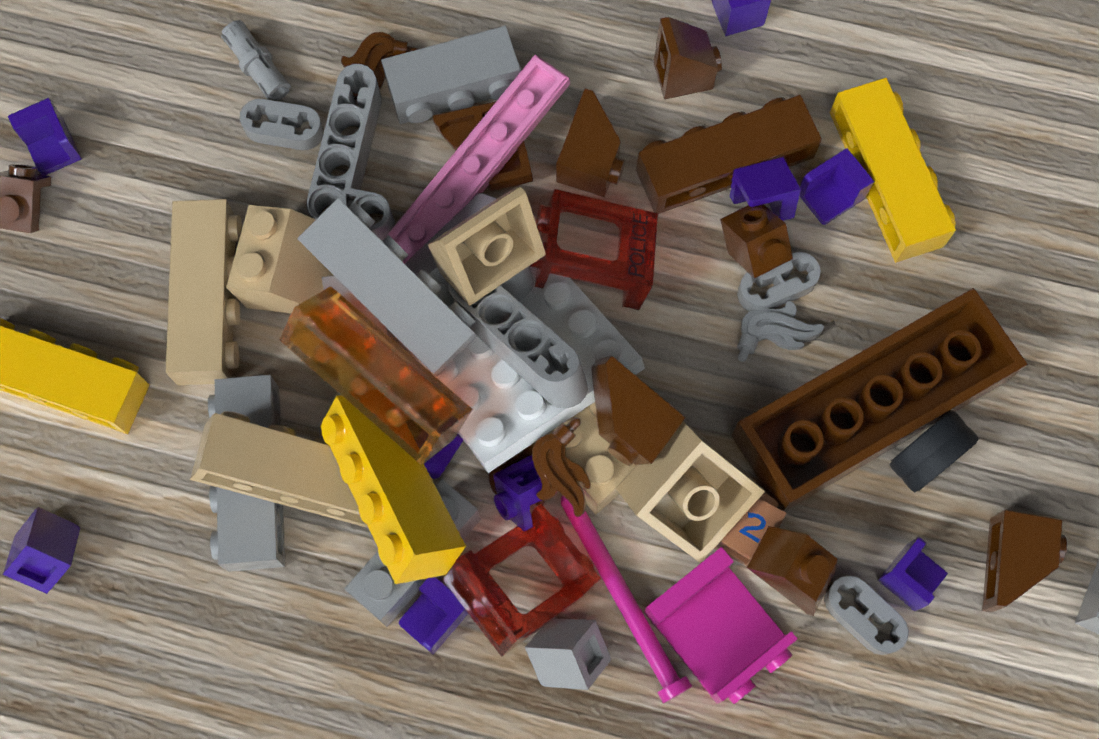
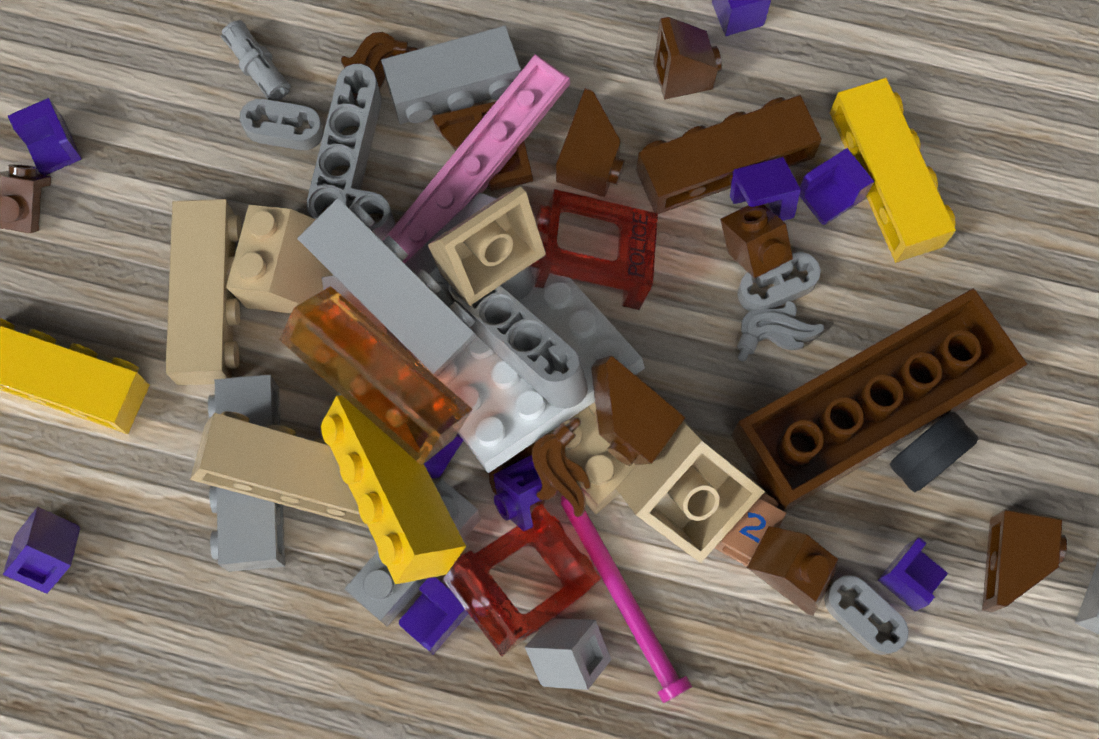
dark pink panel [644,547,798,704] -> none

